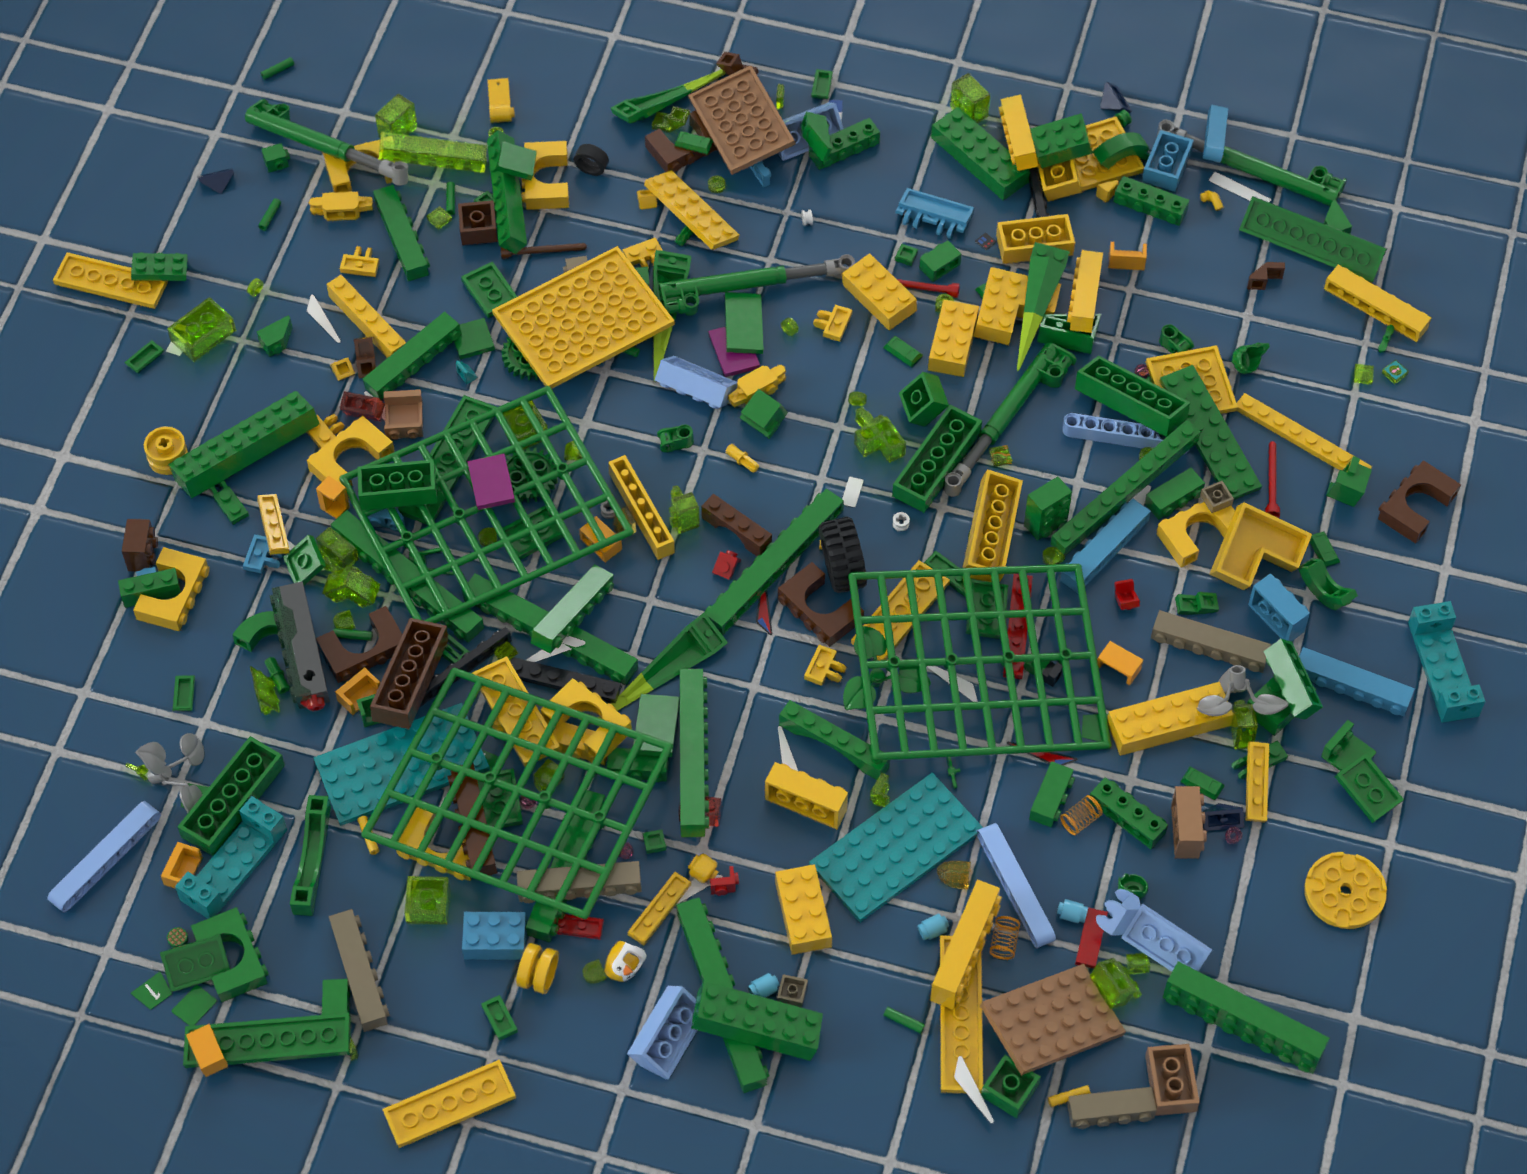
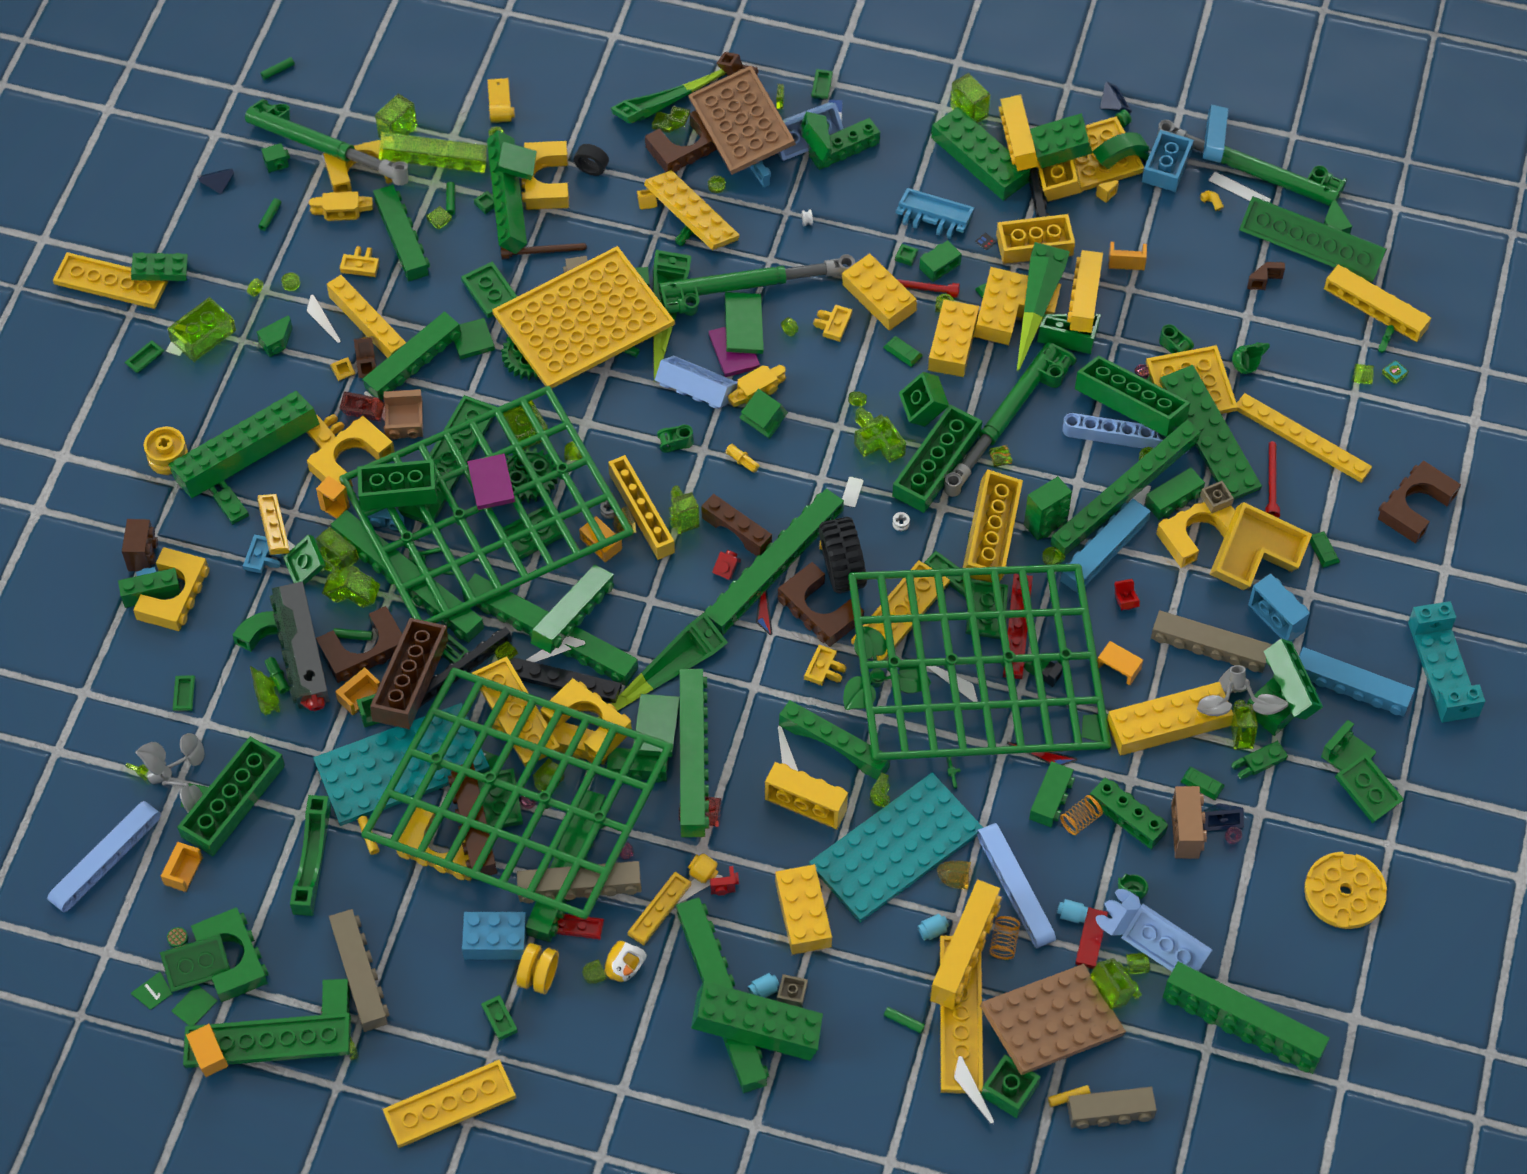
teal plate [175,796,287,919] -> none
clear neon green tile [333,609,355,630] -> none
clear neon green brick [404,876,450,924] -> none
teal slope [456,360,478,384] -> none
reddish brown brick [458,200,498,245] -> none
clear neon green tile [478,527,498,547] -> none
yellow hinge [623,237,663,267] -> none
light blue slope [627,986,697,1079] -> none
green plate [643,829,666,854] -> none
green tile [674,131,713,154] -> none
green brick [1114,176,1189,226] -> none
medium nougat brick [1145,1044,1200,1116] -> none
green slope [1175,592,1219,615] -> none
yellow plate [1245,741,1269,823] -> none
green arch [1298,558,1358,611] -> none
green plate [1326,456,1372,507] -> none
none -> clear neon green tile [281,272,300,291]

